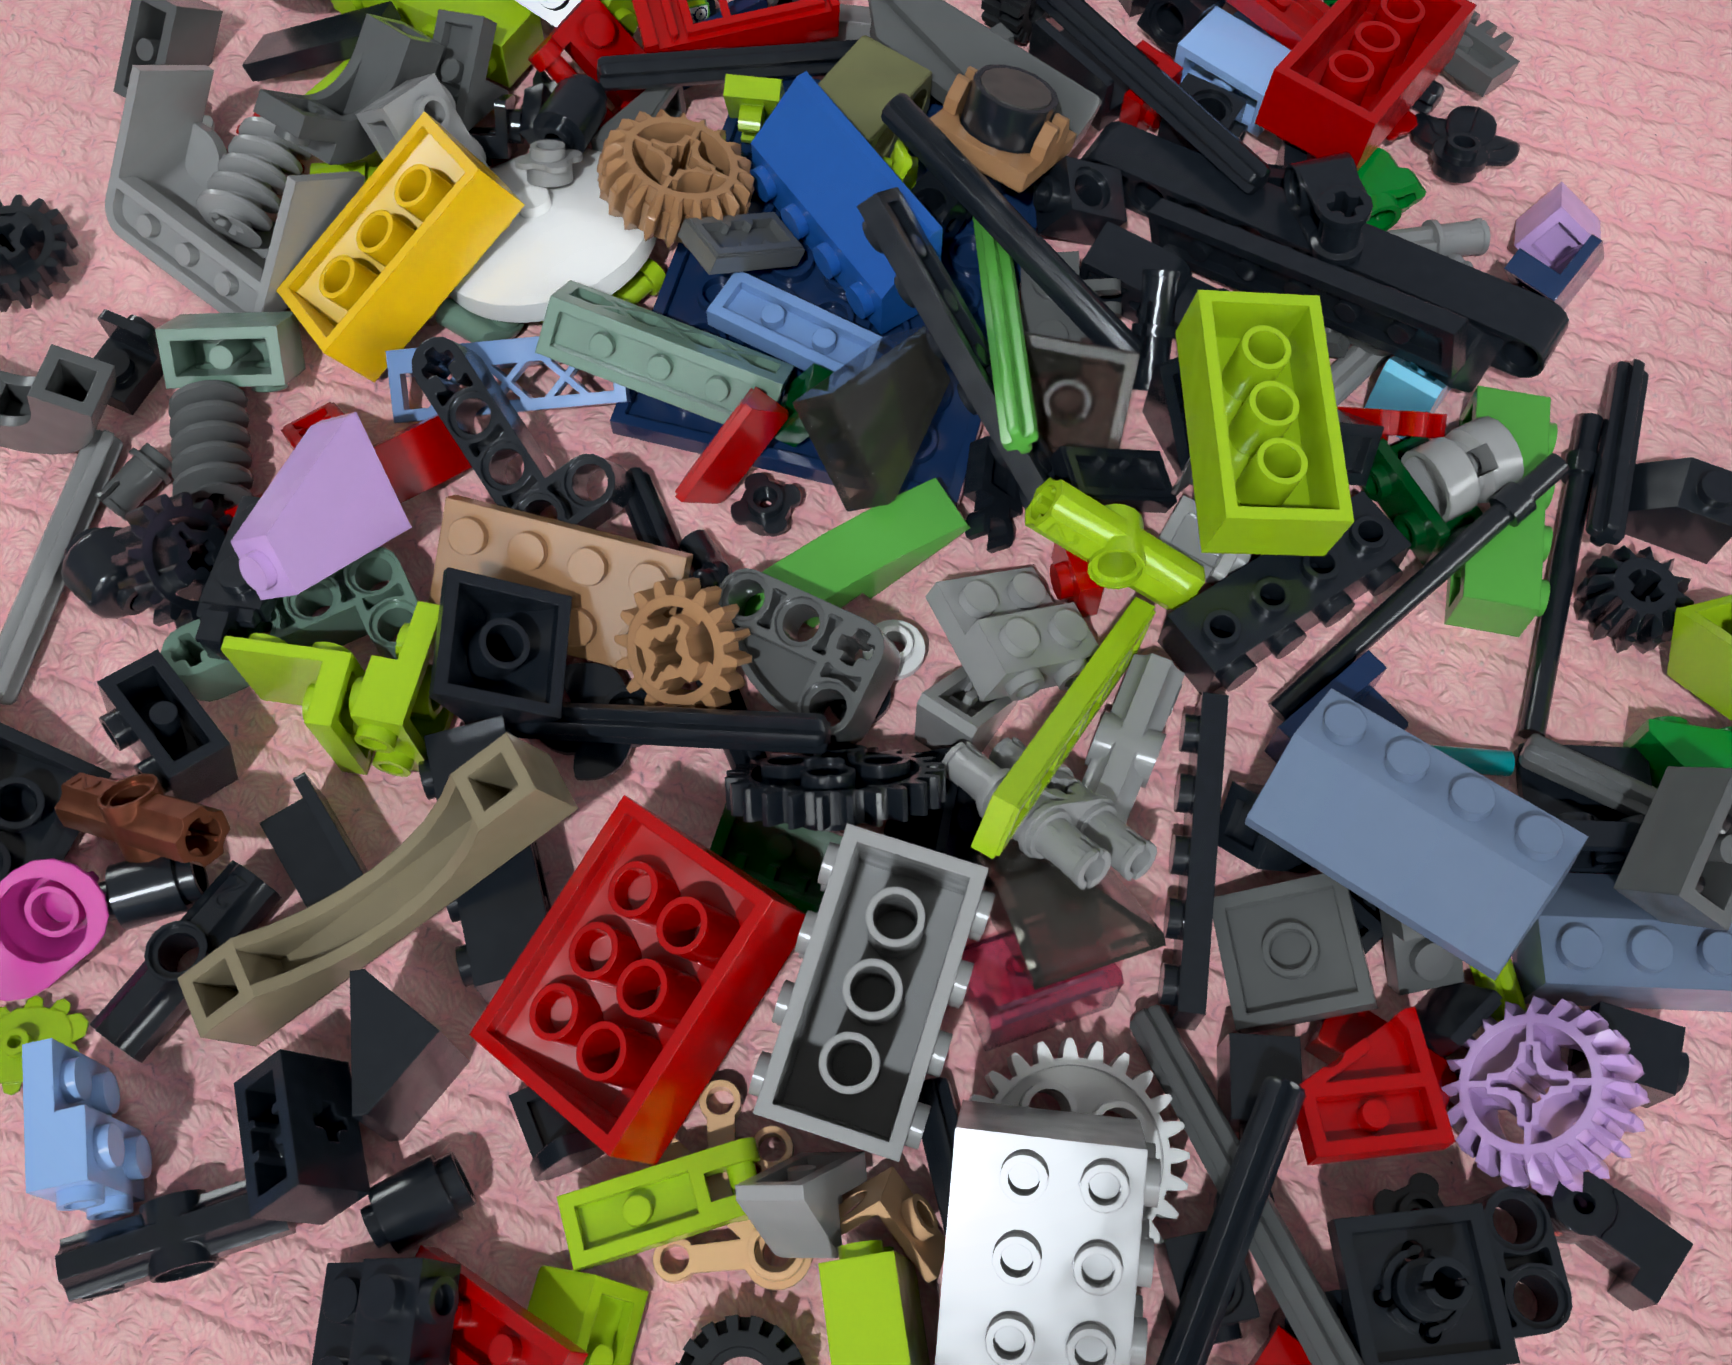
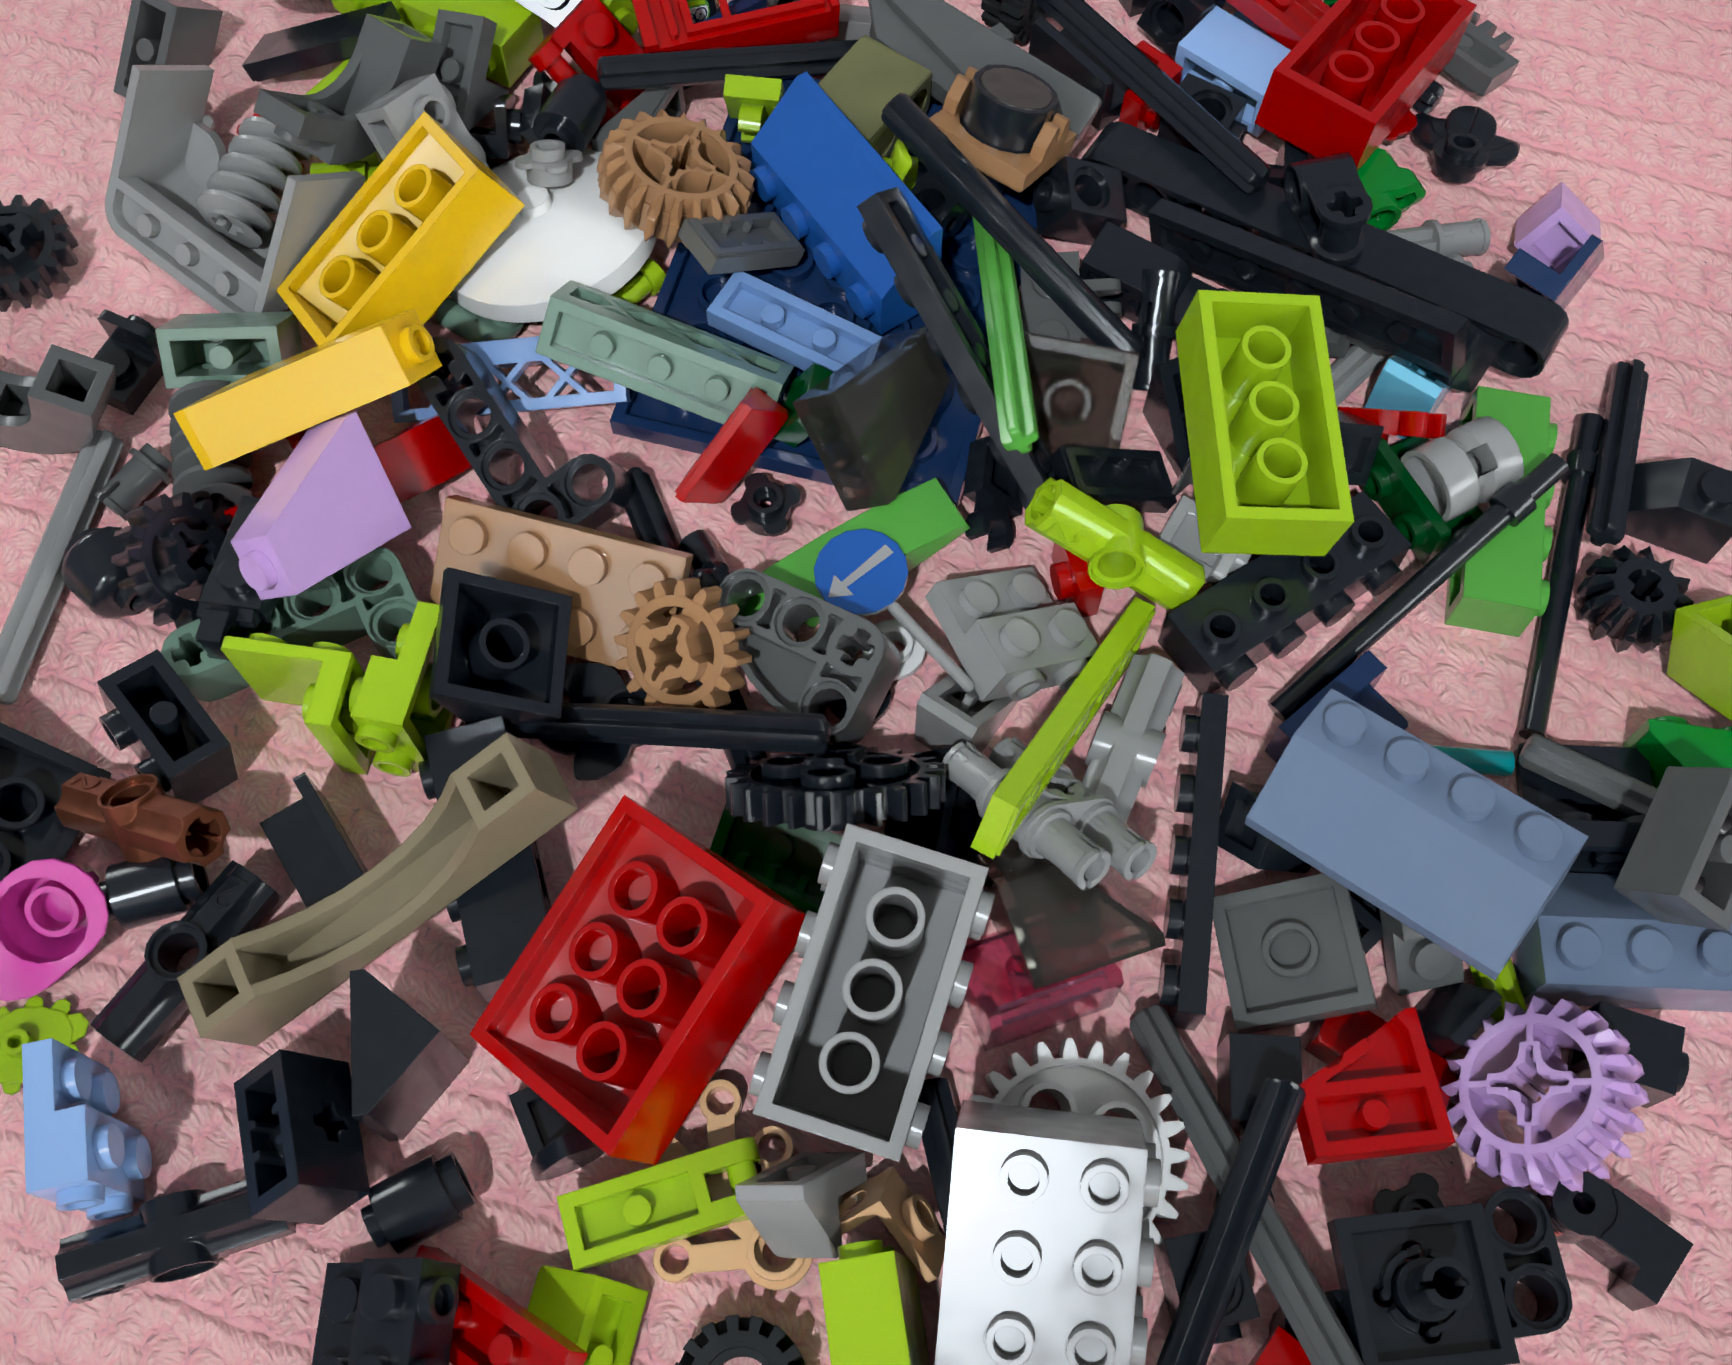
none -> yellow slope [173,308,442,471]
none -> blue piece [814,529,975,692]

